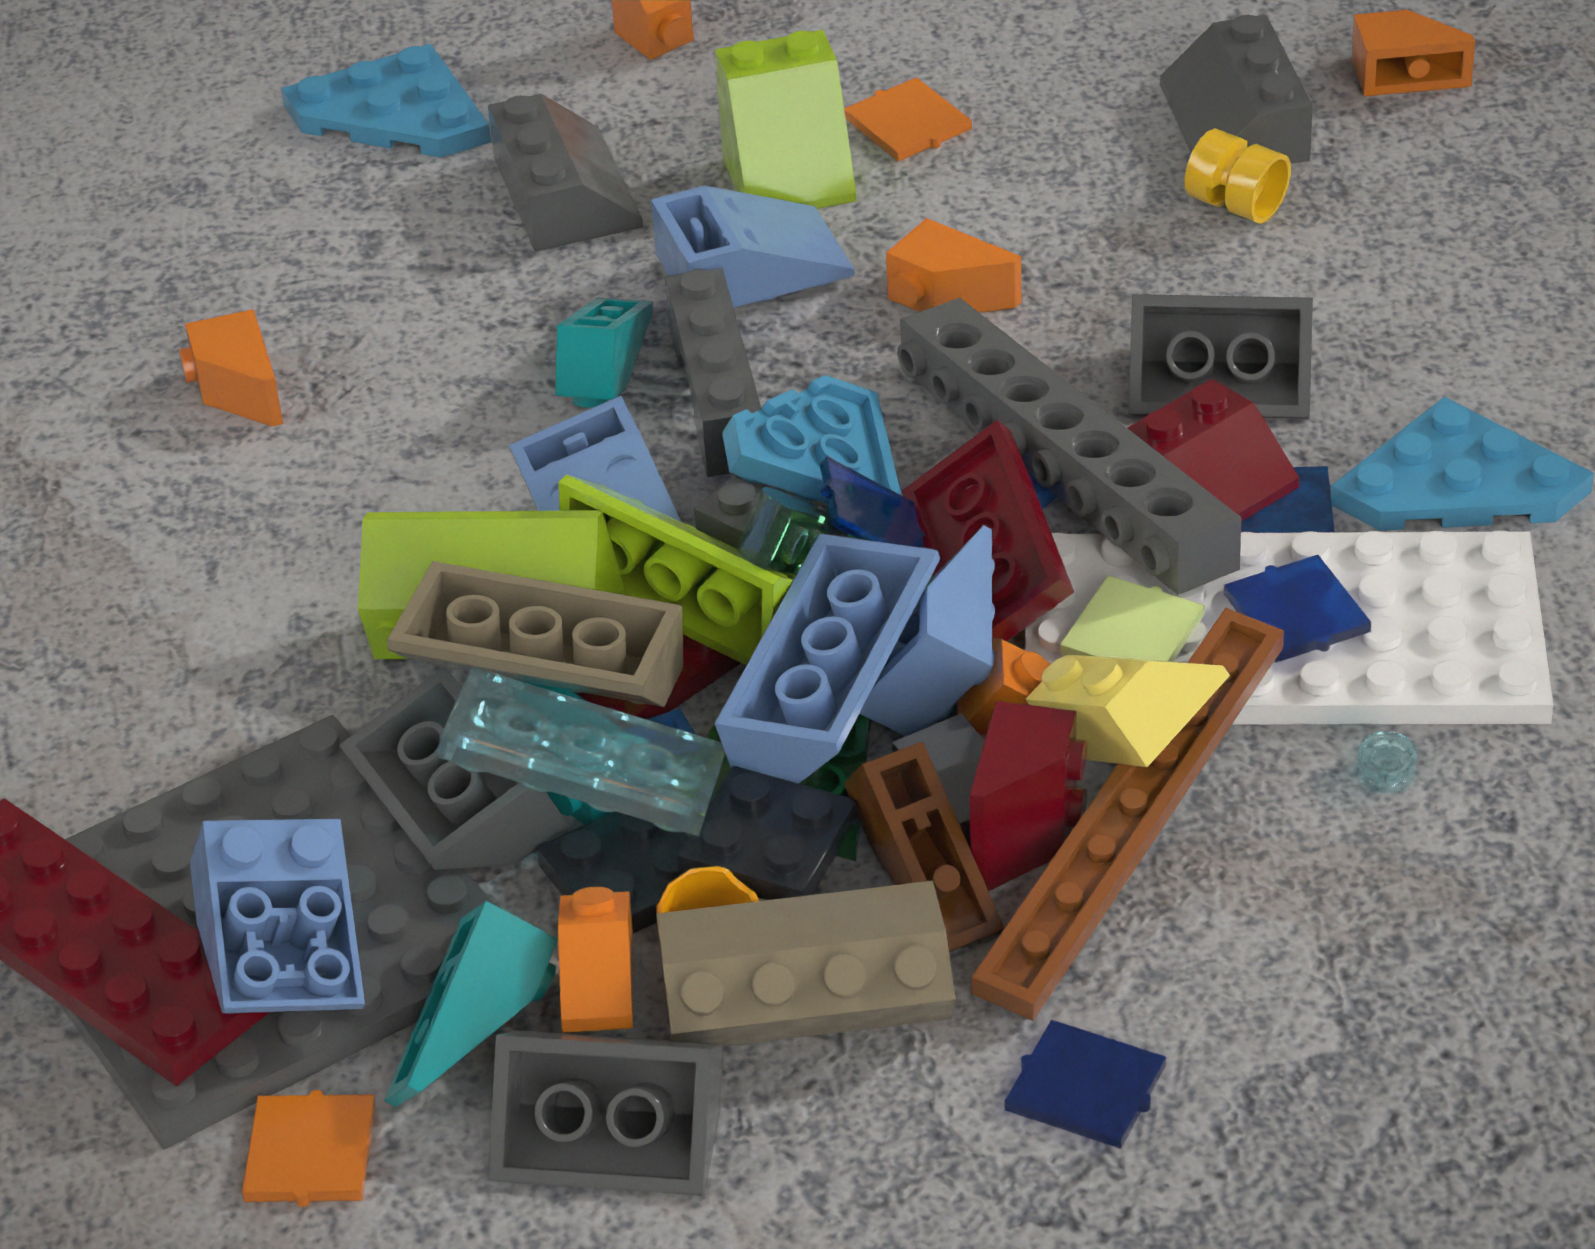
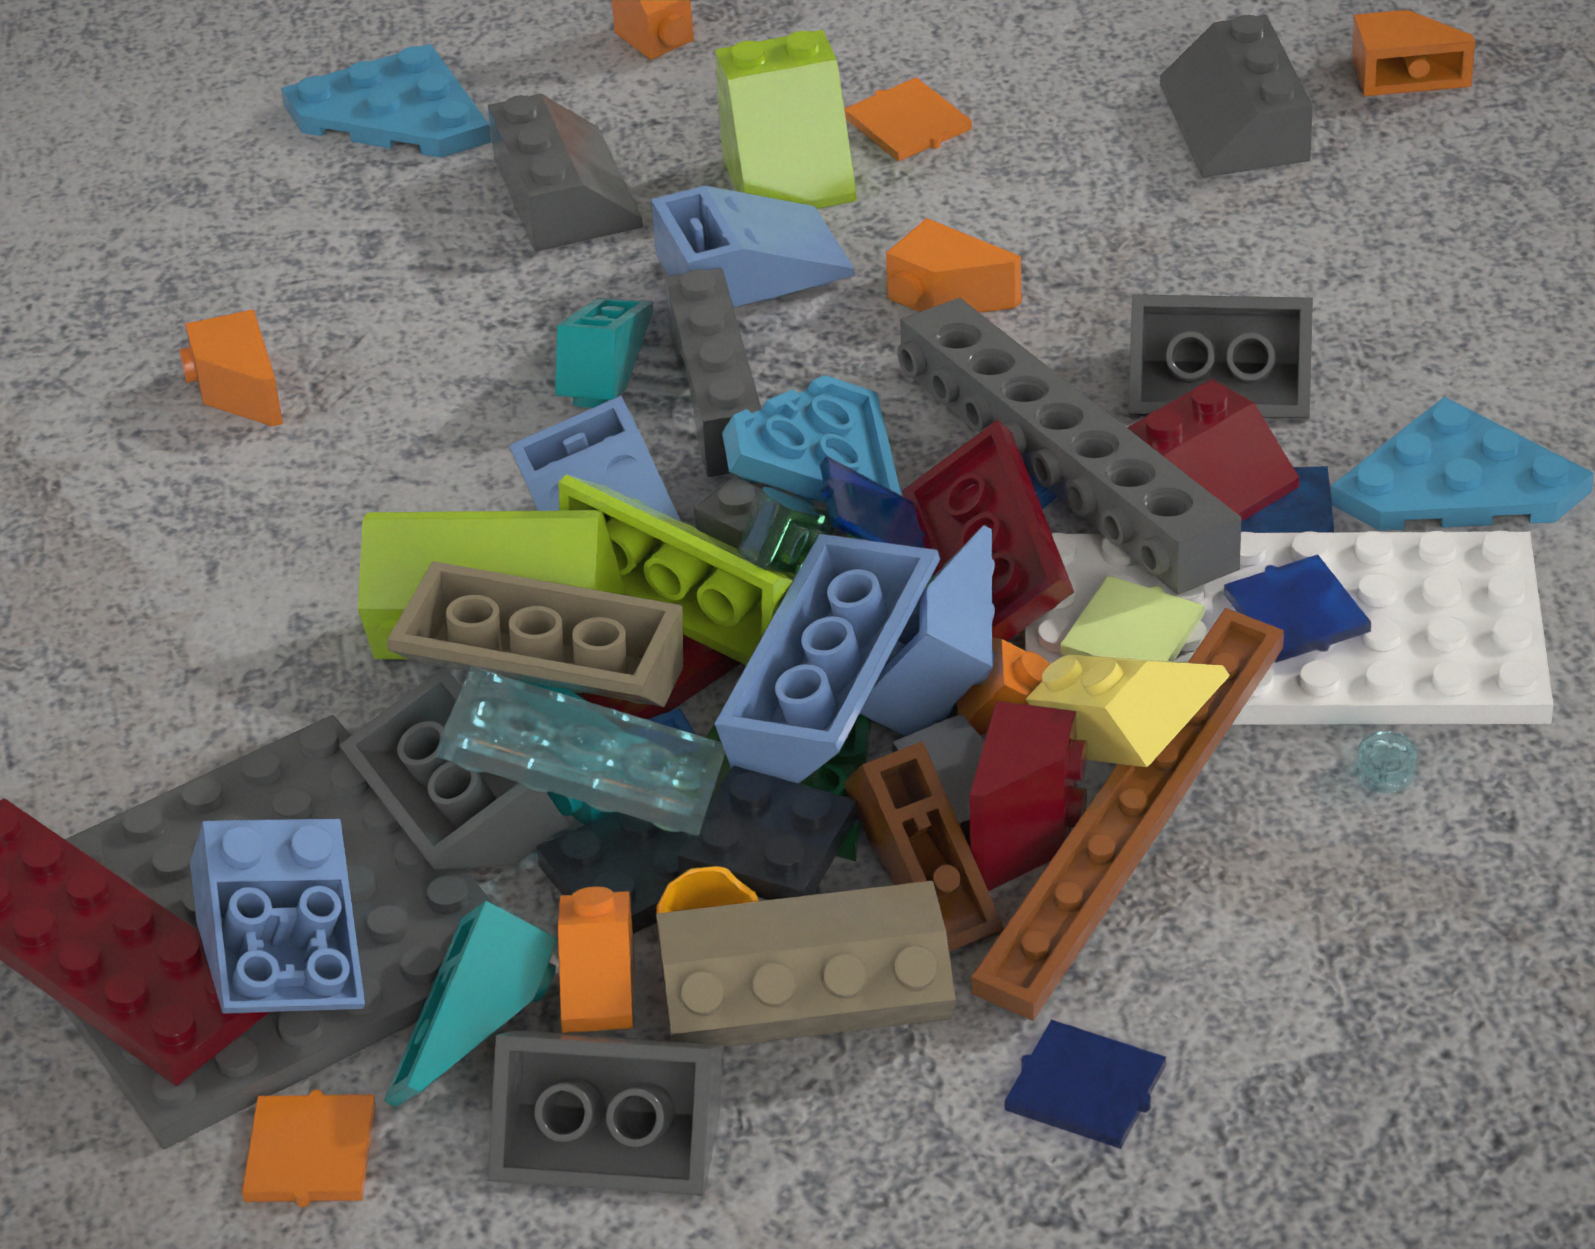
yellow wheel [1184,128,1291,224] -> none

